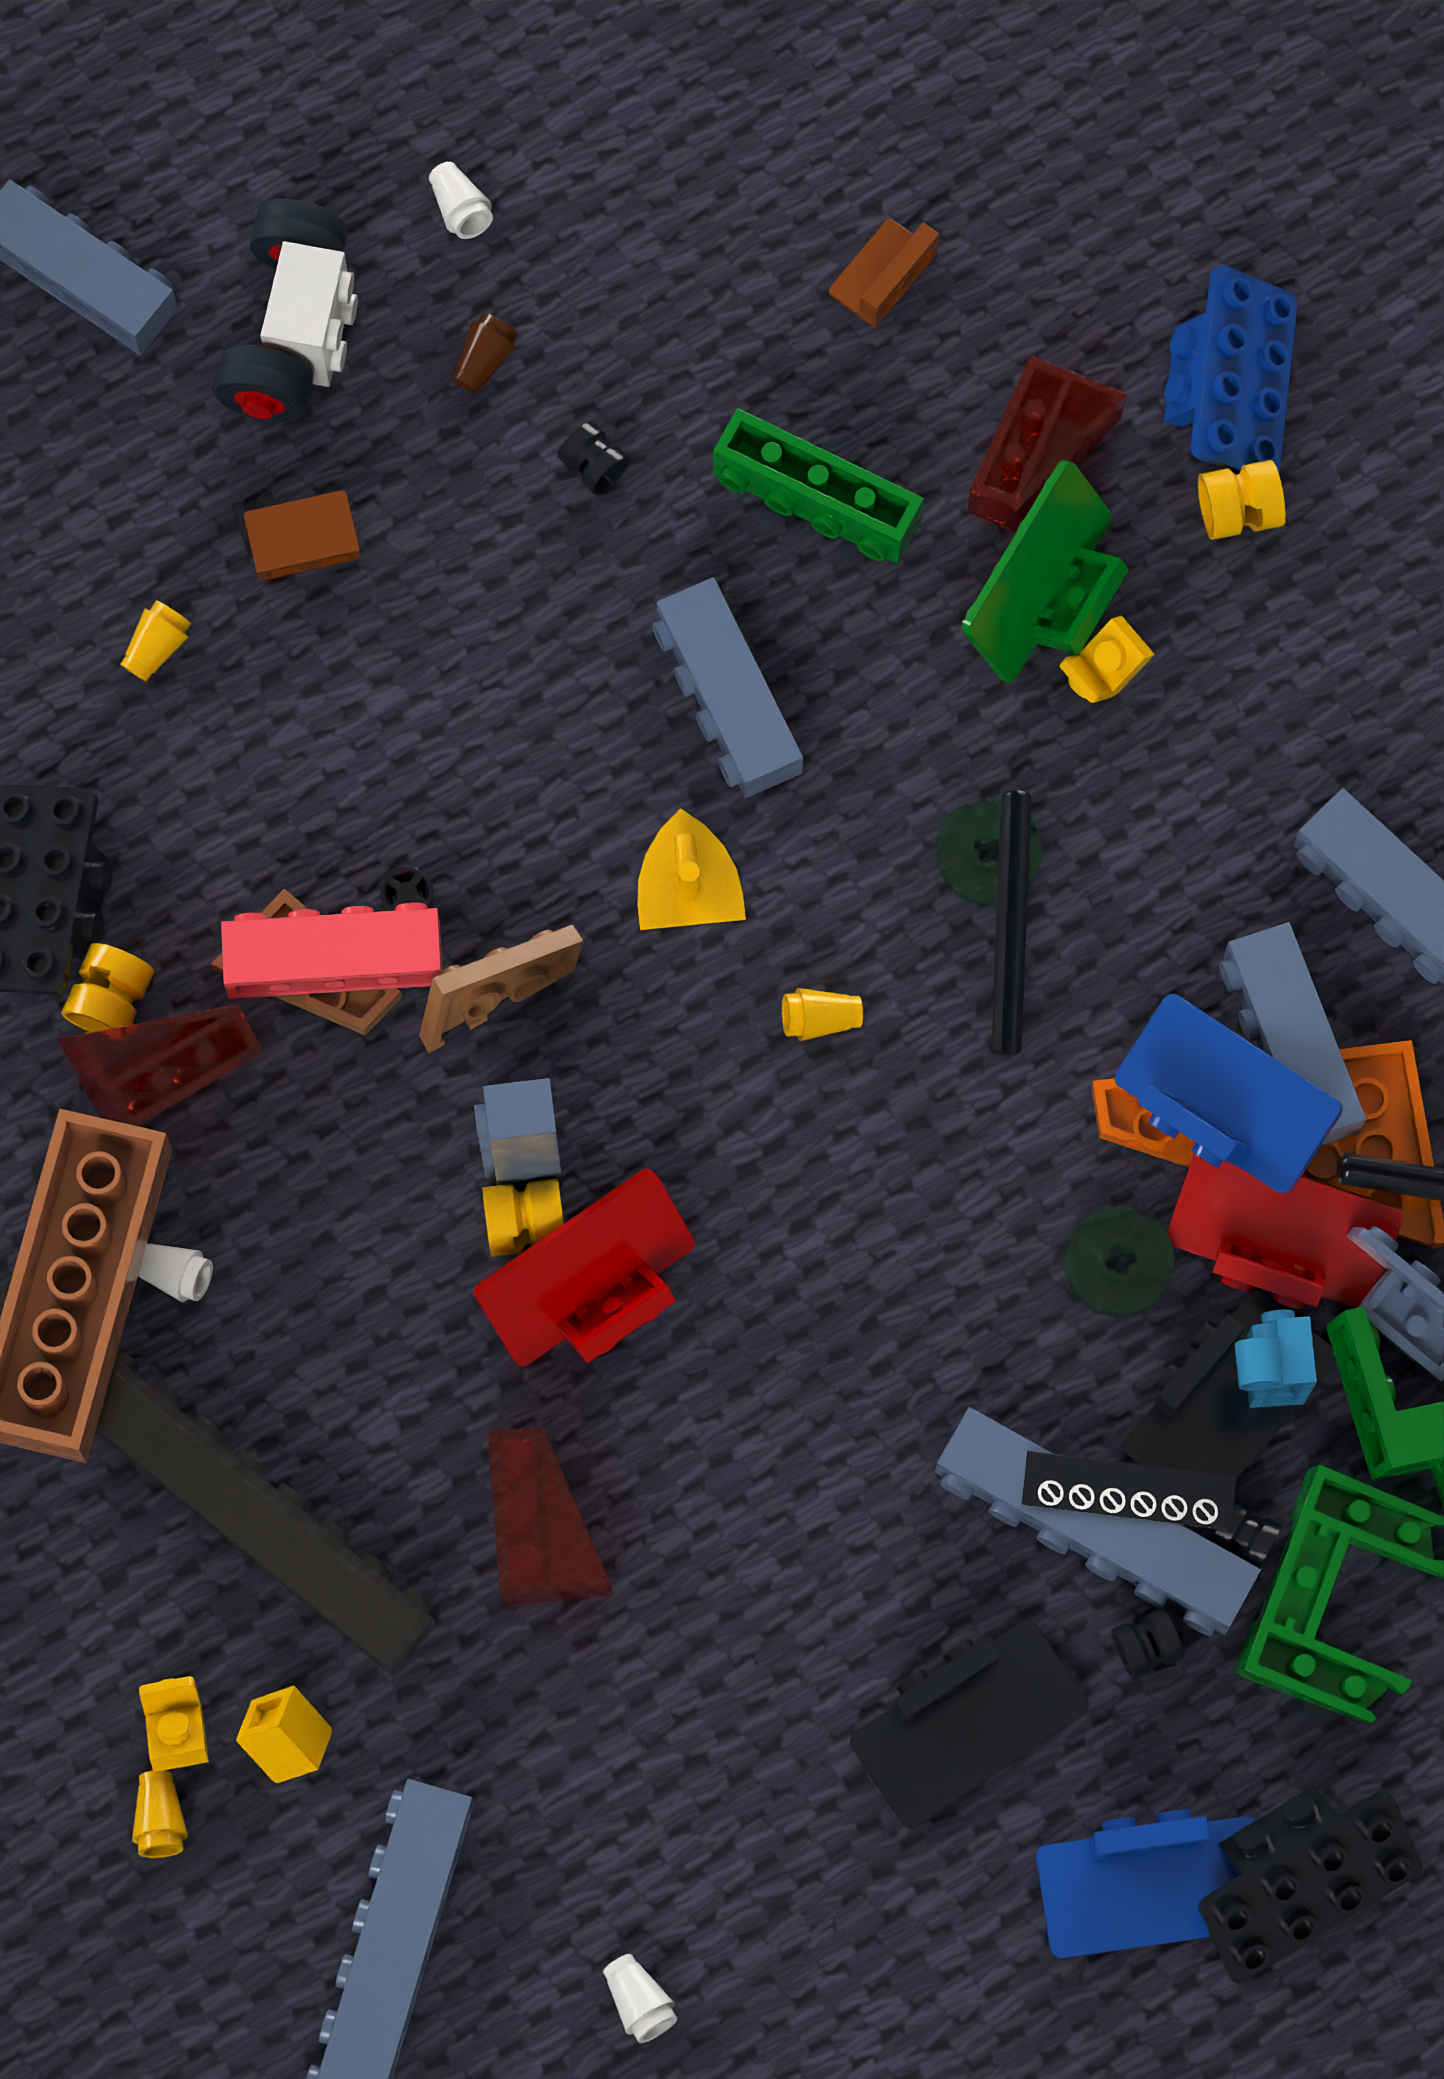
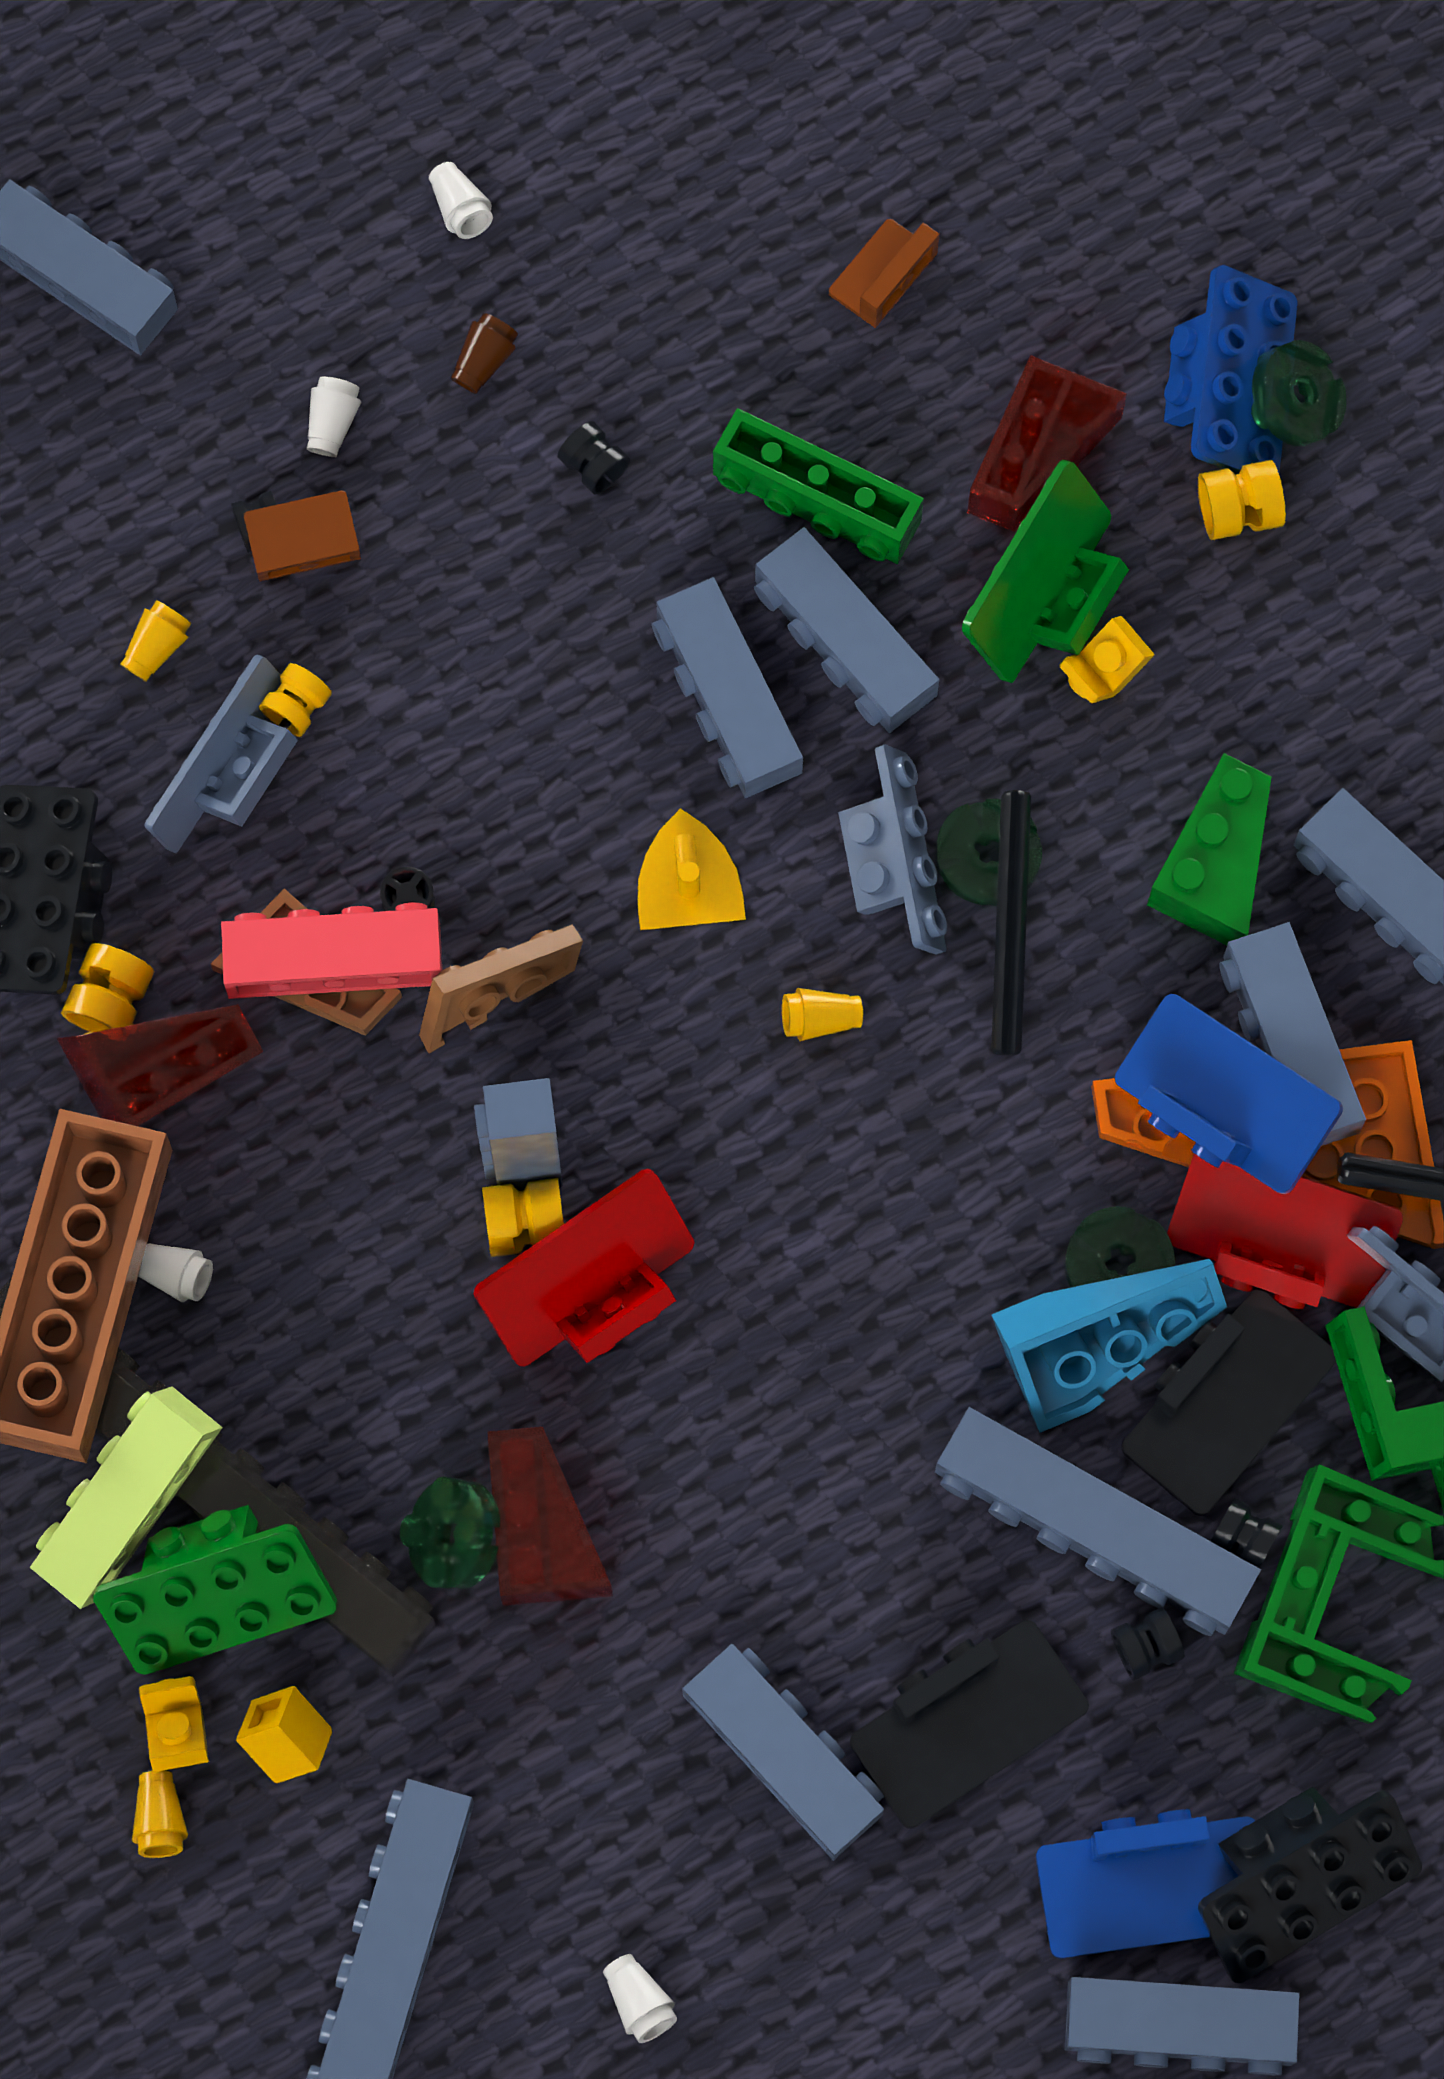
brick [215,199,358,422] -> none
black sticker [1022,1451,1236,1530] -> none
dark azure hinge [1234,1310,1317,1408] -> none
none -> yellowish green brick [30,1387,223,1609]
none -> green bracket [93,1505,337,1675]
none -> sand blue bracket [145,655,298,853]
none -> yellow wheel [259,663,332,737]
none -> white cone [307,377,361,457]
none -> clear green plate [400,1476,500,1589]
none -> sand blue brick [682,1644,884,1861]
none -> sand blue brick [754,527,939,733]
none -> sand blue bracket [838,744,947,955]
none -> dark azure wedge [991,1259,1227,1432]
none -> sand blue brick [1065,1977,1299,2076]
none -> green wedge [1147,753,1272,946]
none -> clear green plate [1251,340,1347,447]

